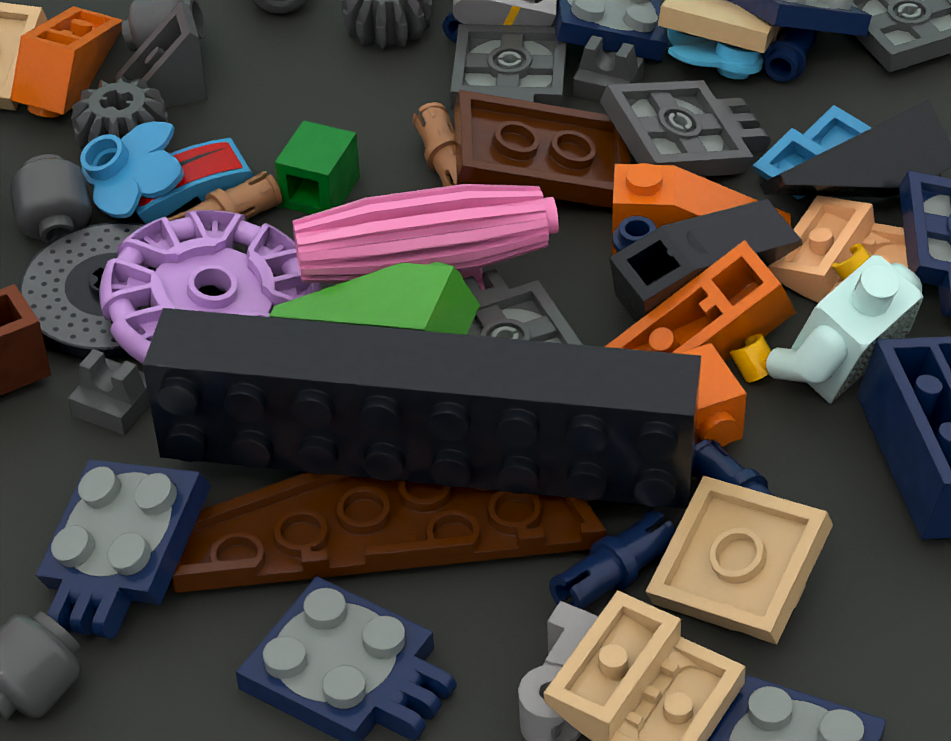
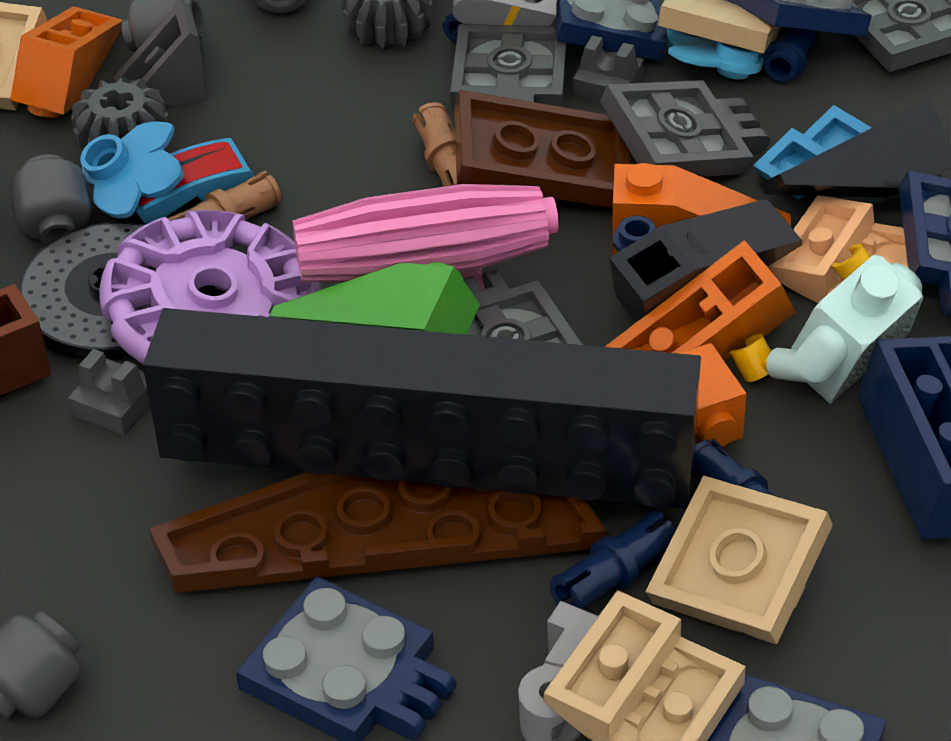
piece [35,459,211,639] -> none
green brick [275,120,360,215] -> none

